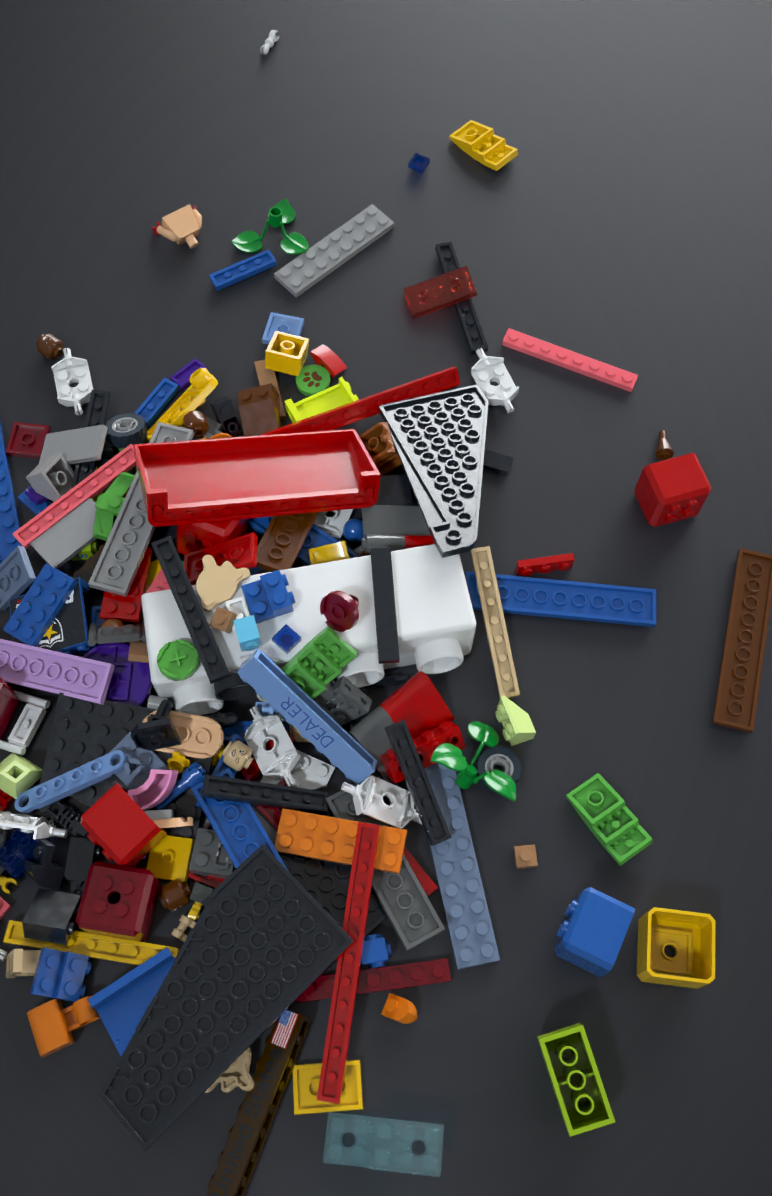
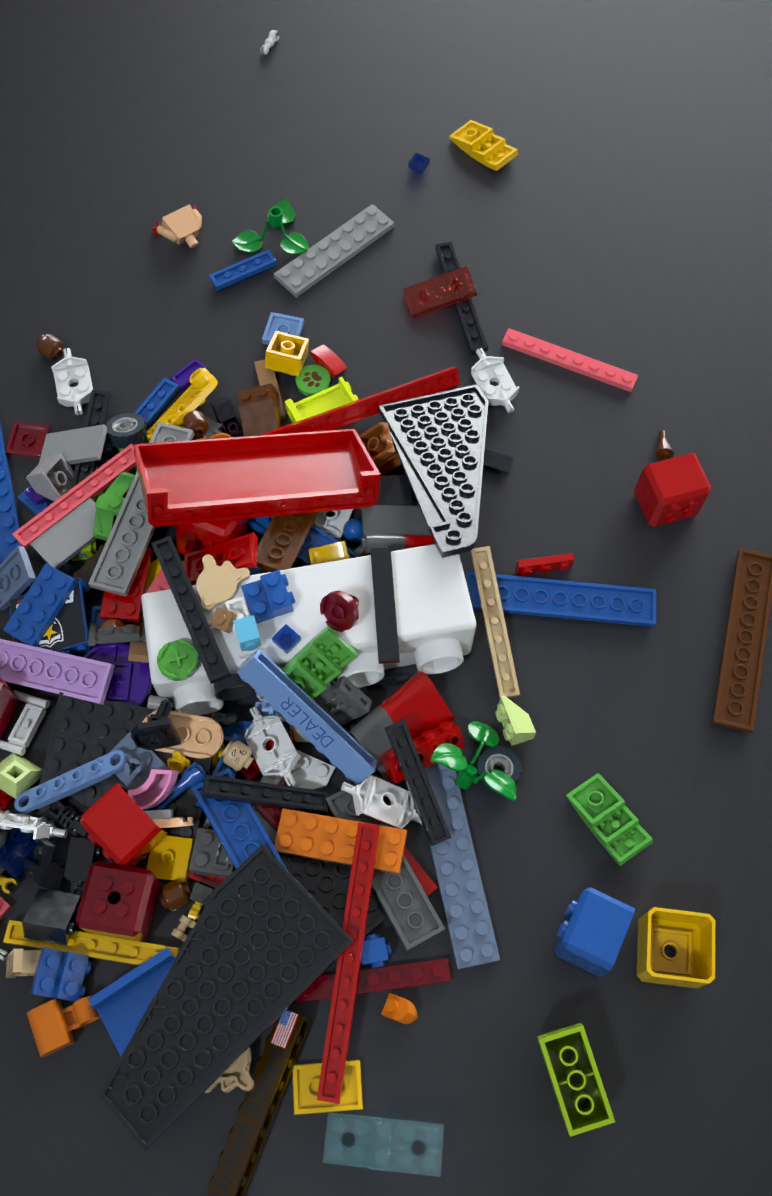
medium nougat plate [513,844,538,869] -> none

